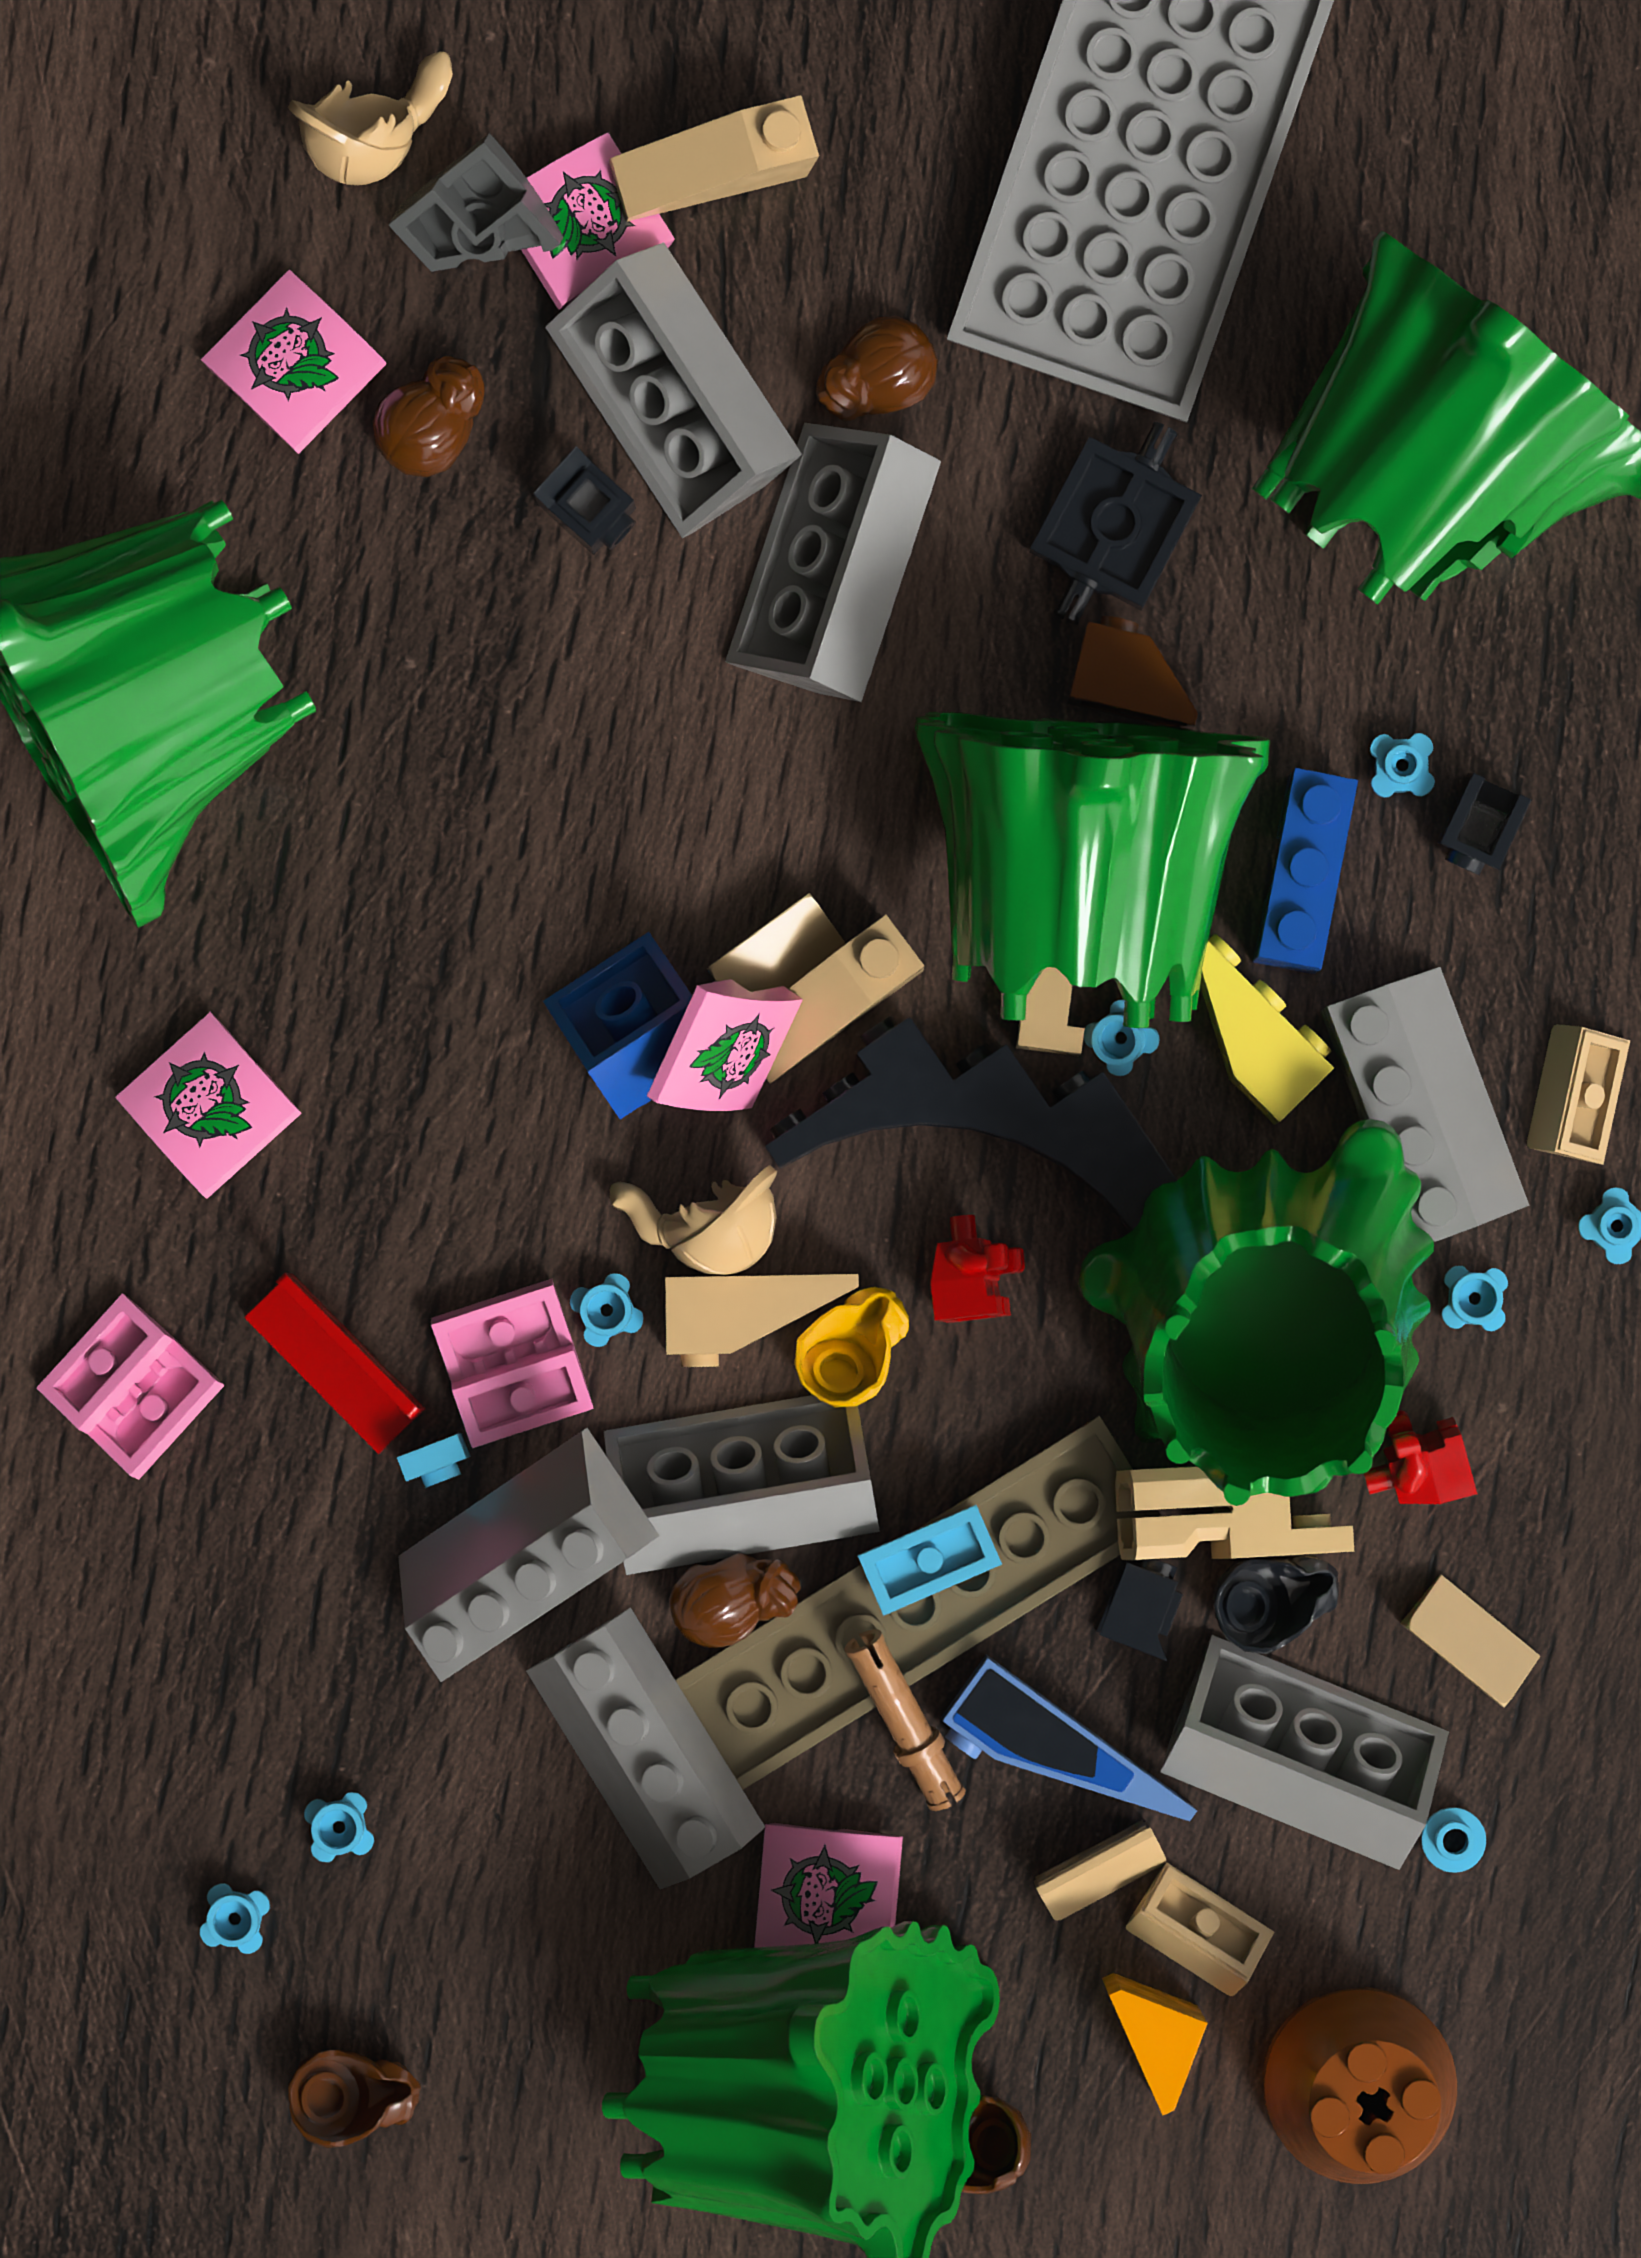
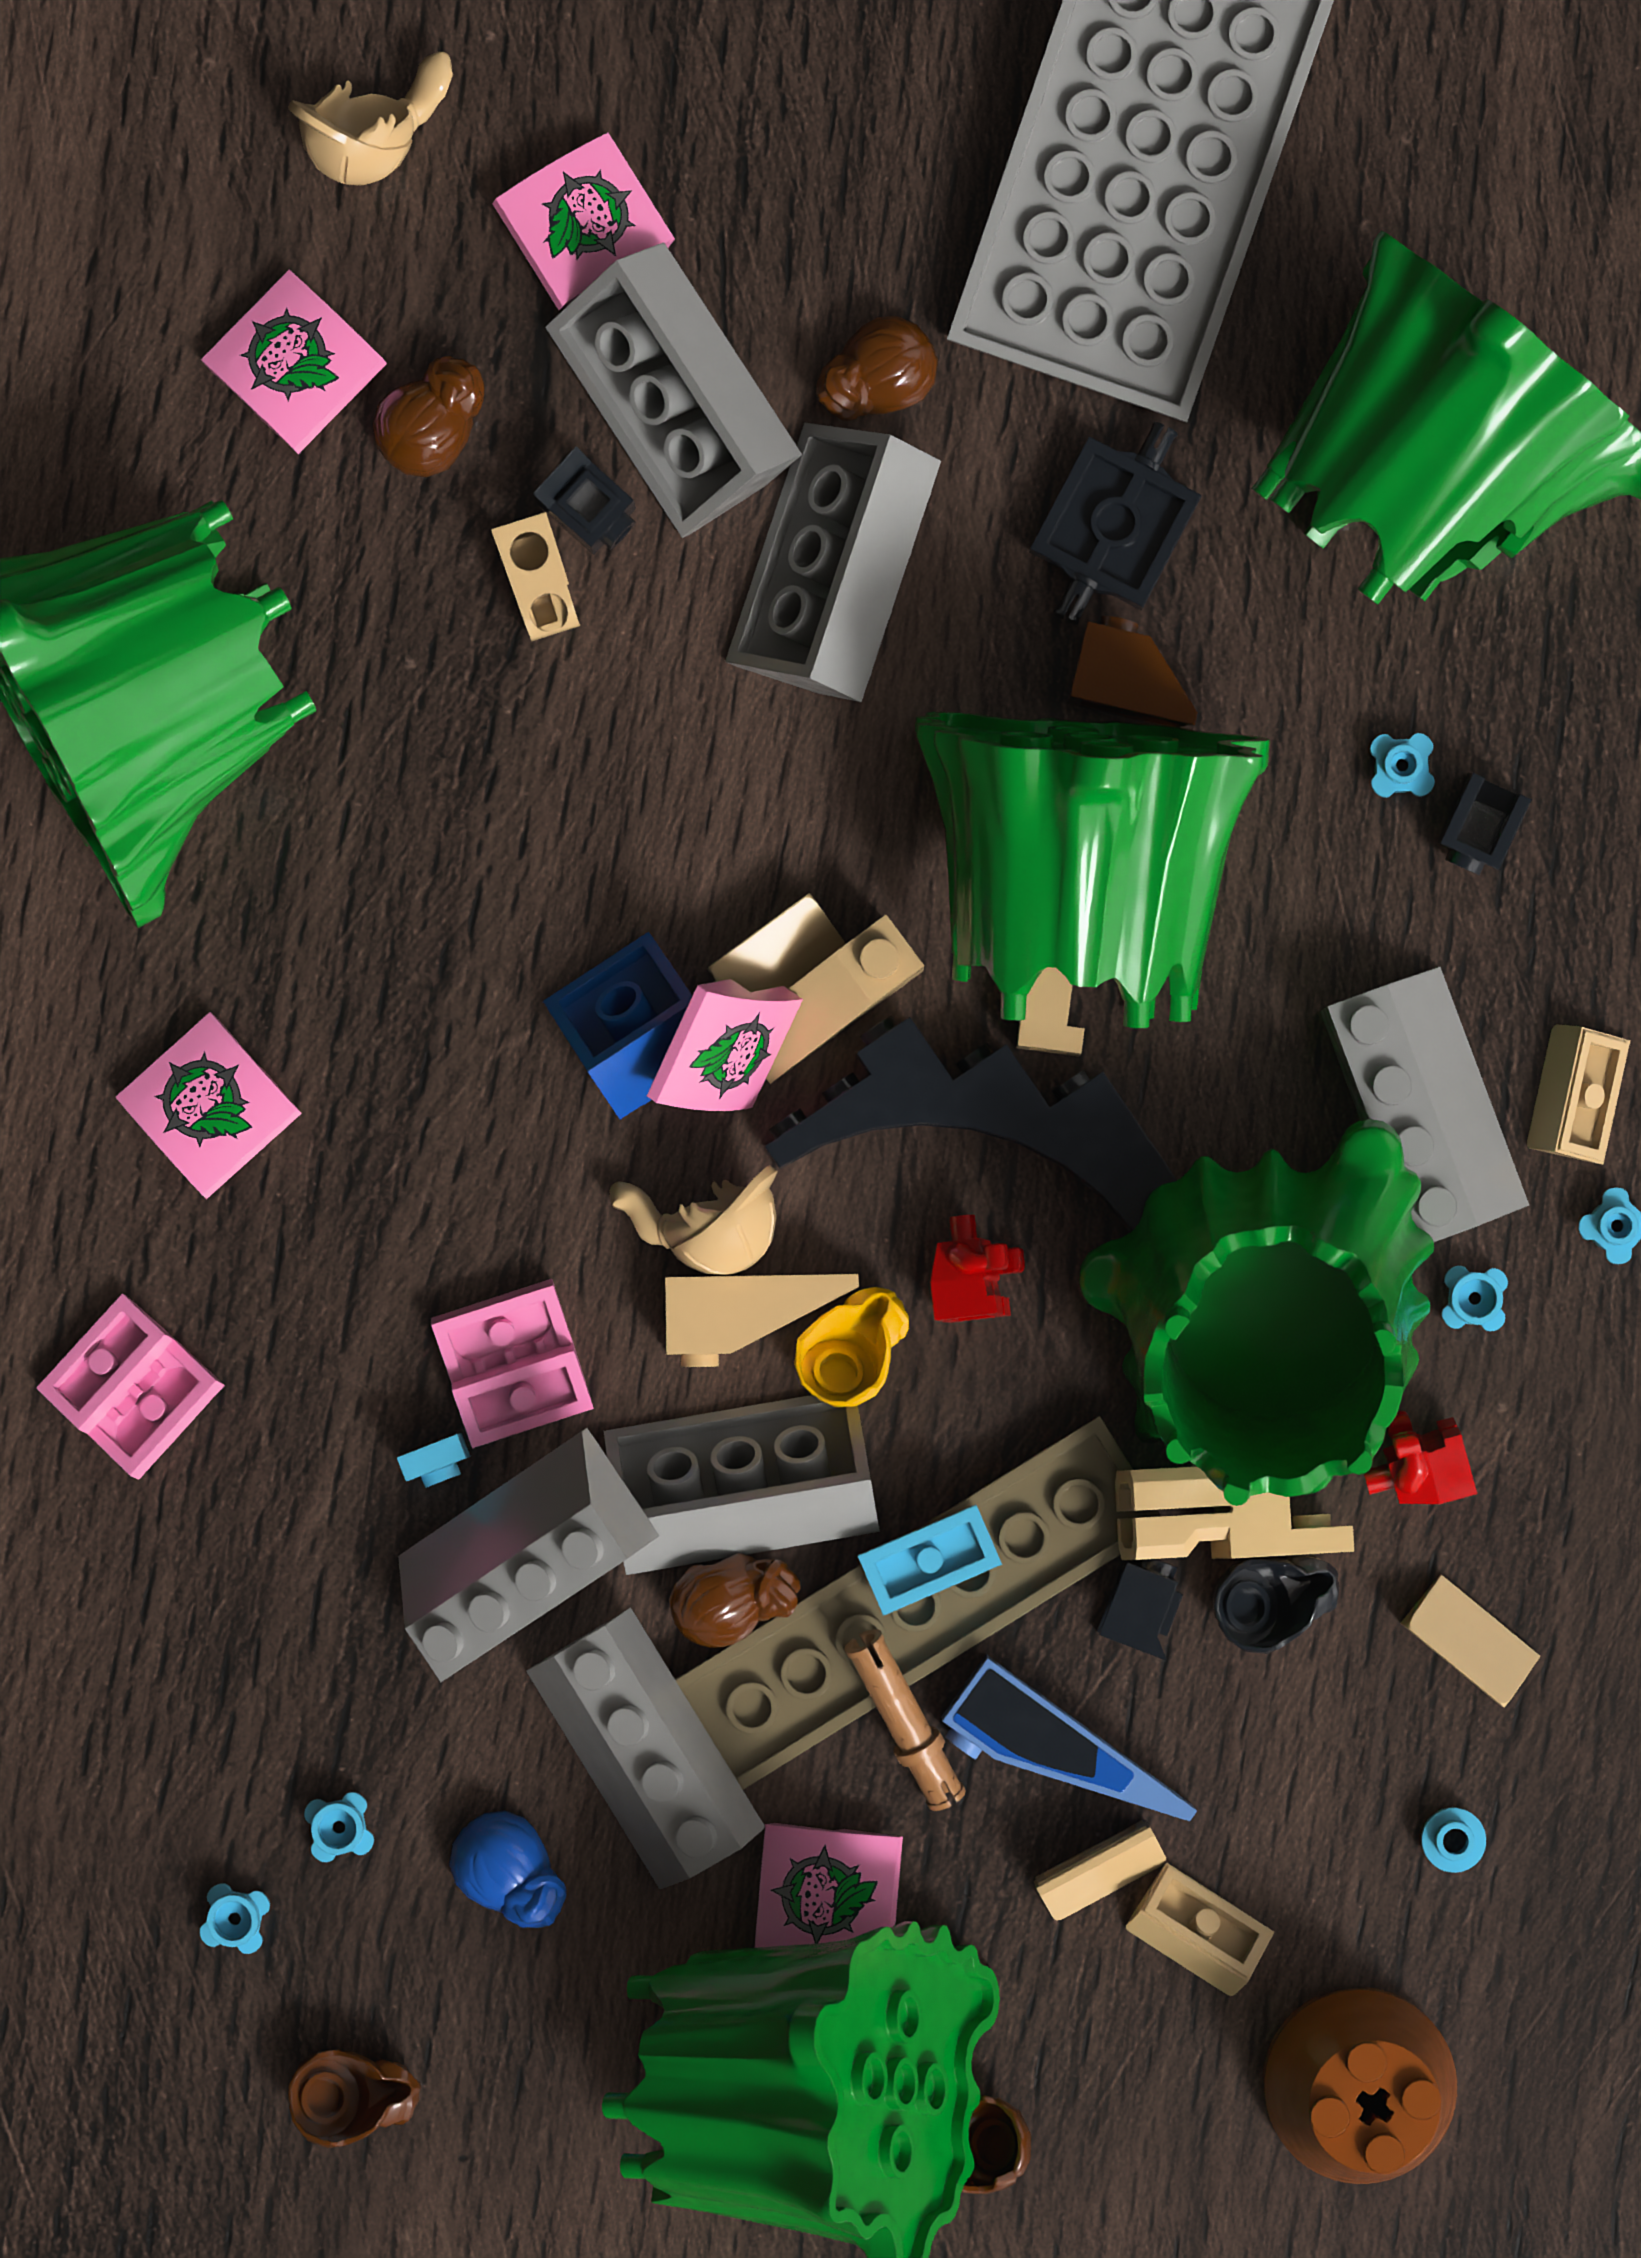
red panel [244,1272,426,1454] -> none
dark grey slope [388,133,564,272] -> none
medium azure plate [570,1273,644,1347] -> none
tan slope [609,95,819,222] -> none
medium azure plate [1084,999,1160,1076] -> none
light orange slope [1102,1973,1208,2116] -> none
light grey slope [1160,1635,1449,1870] -> none
light yellow slope [1200,934,1334,1125] -> none
blue arch [1252,768,1358,974] -> none
none -> blue hair [449,1811,567,1928]
none -> tan leg [491,512,580,641]

